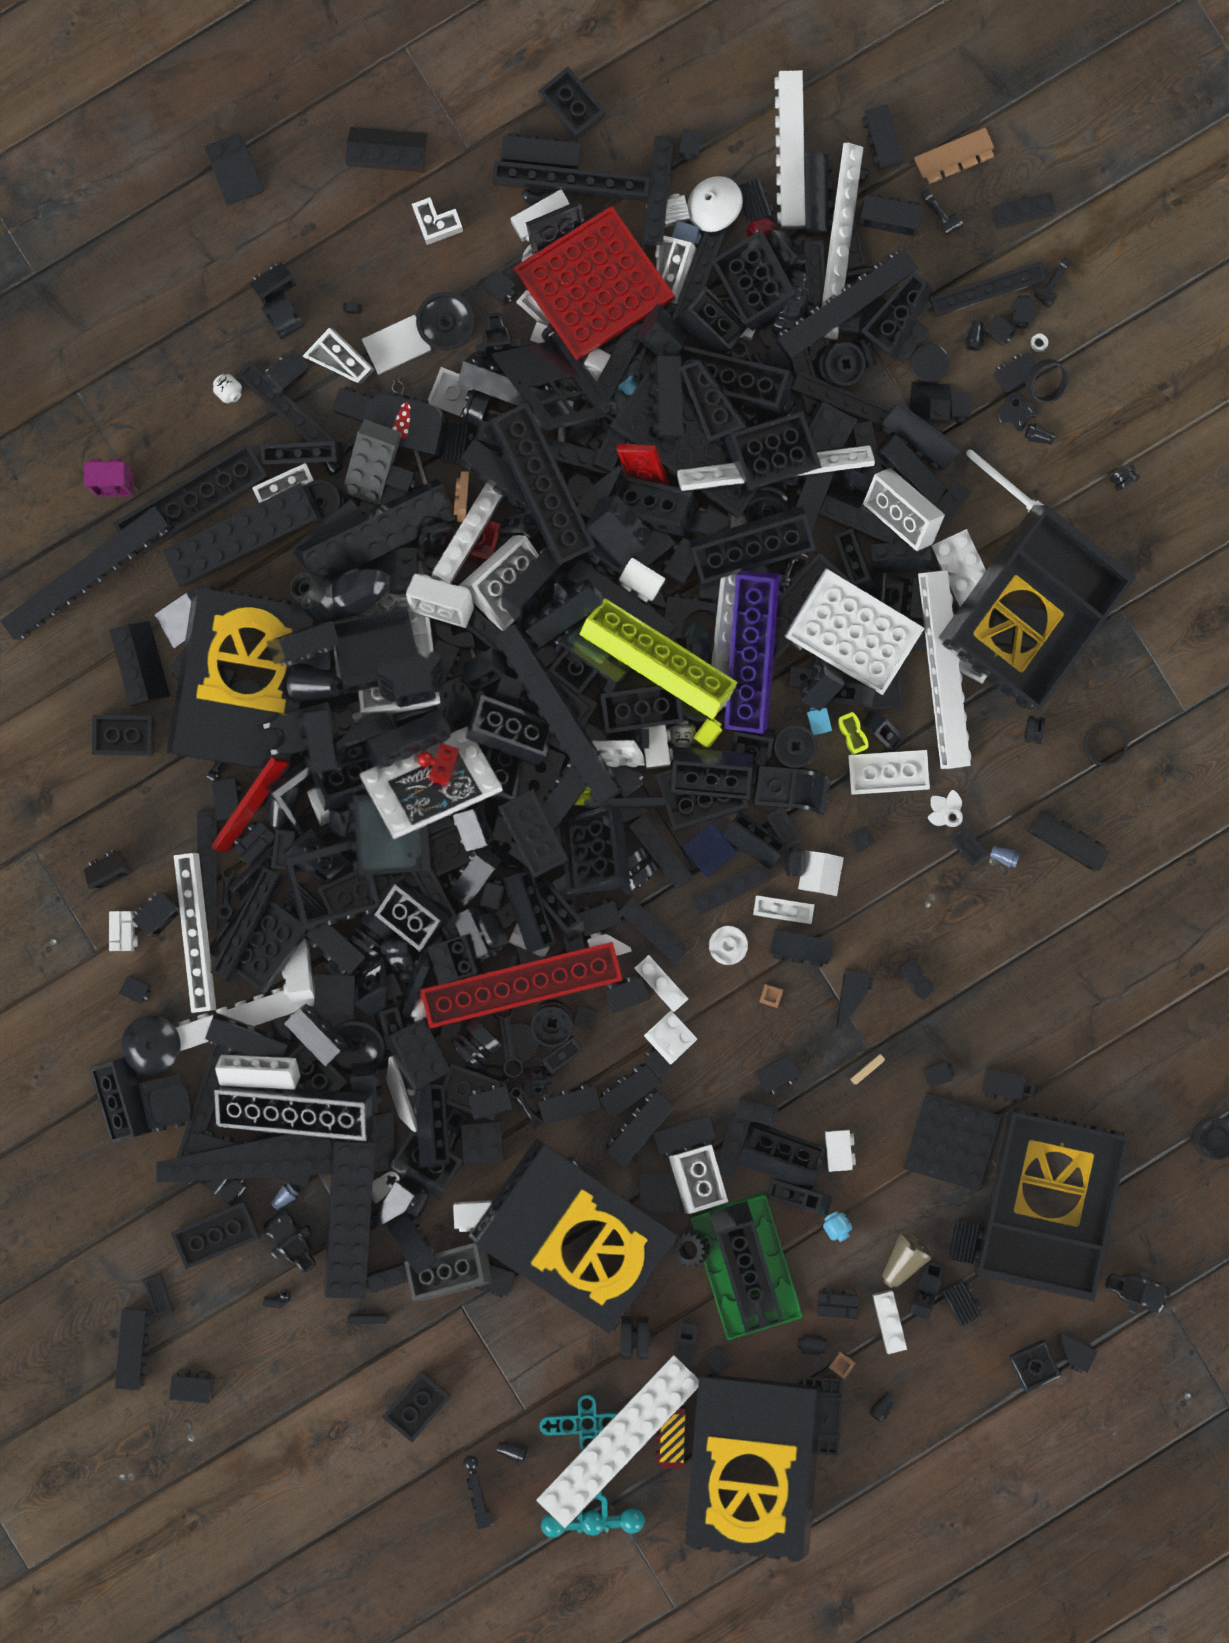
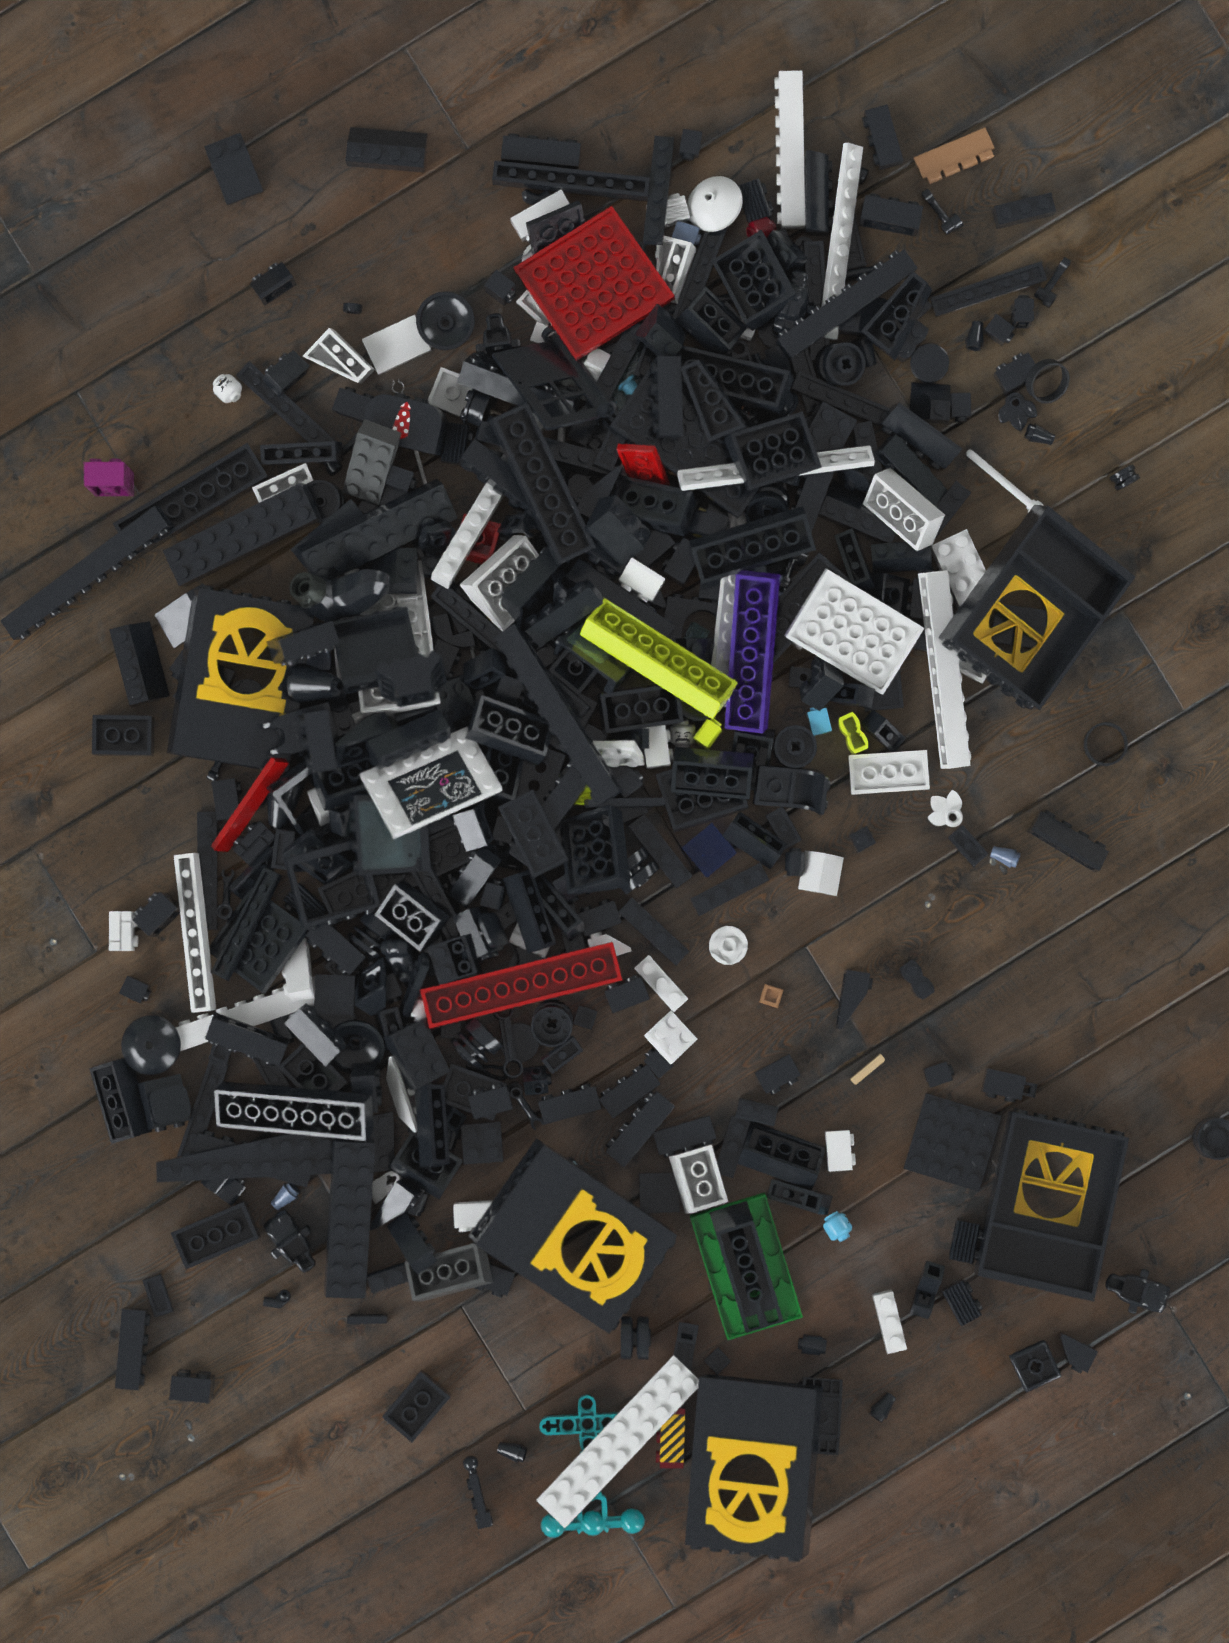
black slope [84,849,132,891] -> none
white brick [215,1055,300,1089] -> none
black brick [261,293,304,340] -> none
white brick [406,574,474,628] -> none
white brick [412,198,463,245] -> none
red plate [417,743,460,786] -> none
medium nougat plate [454,471,469,522] -> none
black brick [538,66,606,140] -> none
black tyre [672,1230,710,1268] -> none
white plate [753,896,814,924] -> none
black slope [769,930,833,967] -> none
black brick [816,1288,859,1319] -> none
medium nougat tile [828,1351,856,1379] -> none
dark tan cone [882,1232,934,1288] -> none
black wheel [1025,715,1045,744] -> none
white axle [1030,333,1048,352] -> none

